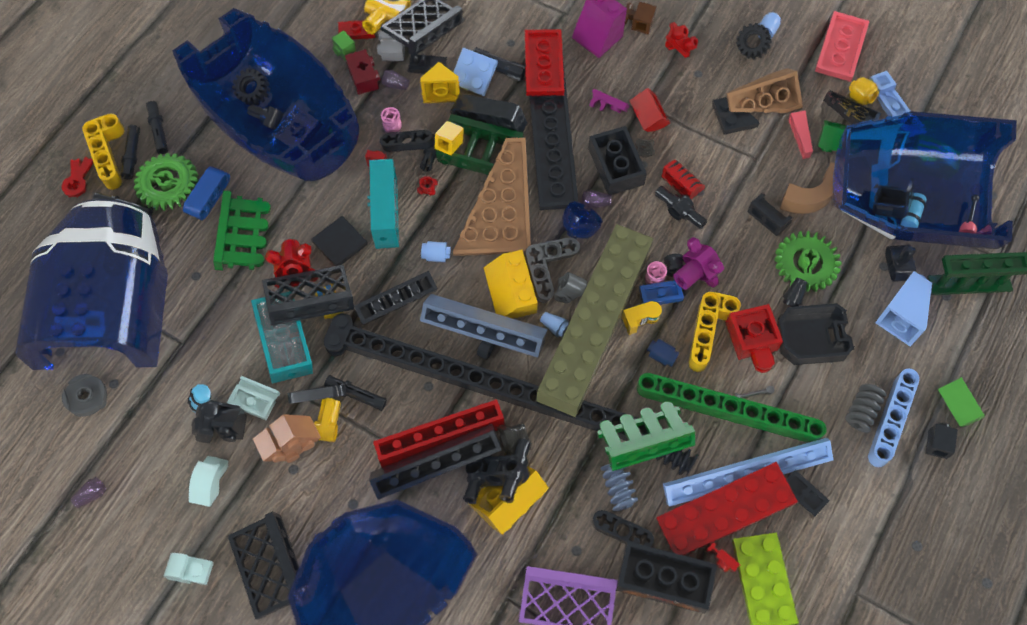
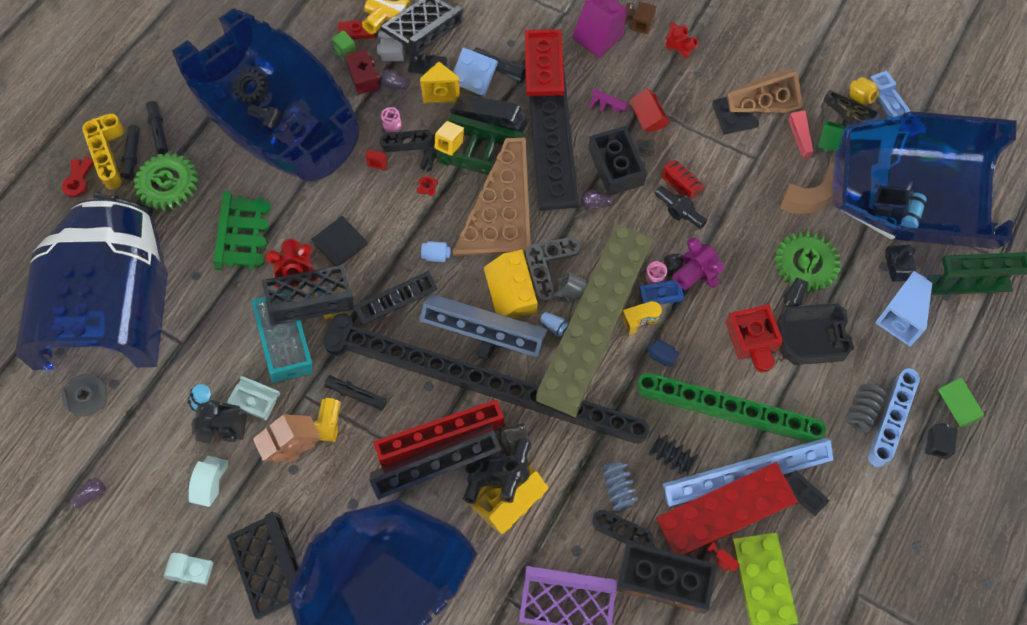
blue beam [183,166,230,220] -> none
black beam [287,384,347,404] -> none
teal brick [367,159,399,249] -> none
clear blue cylinder [562,201,603,239] -> none
fence [597,402,695,471] -> none
yellow beam [688,292,741,372] -> none
flat silver hinge [732,386,775,398] -> none
black tyre [736,23,772,59] -> none
black hinge [747,193,793,236] -> none
light blue brick [758,12,781,39] -> none
coral plate [815,11,869,82] -> none
hinge [959,194,980,239] -> none

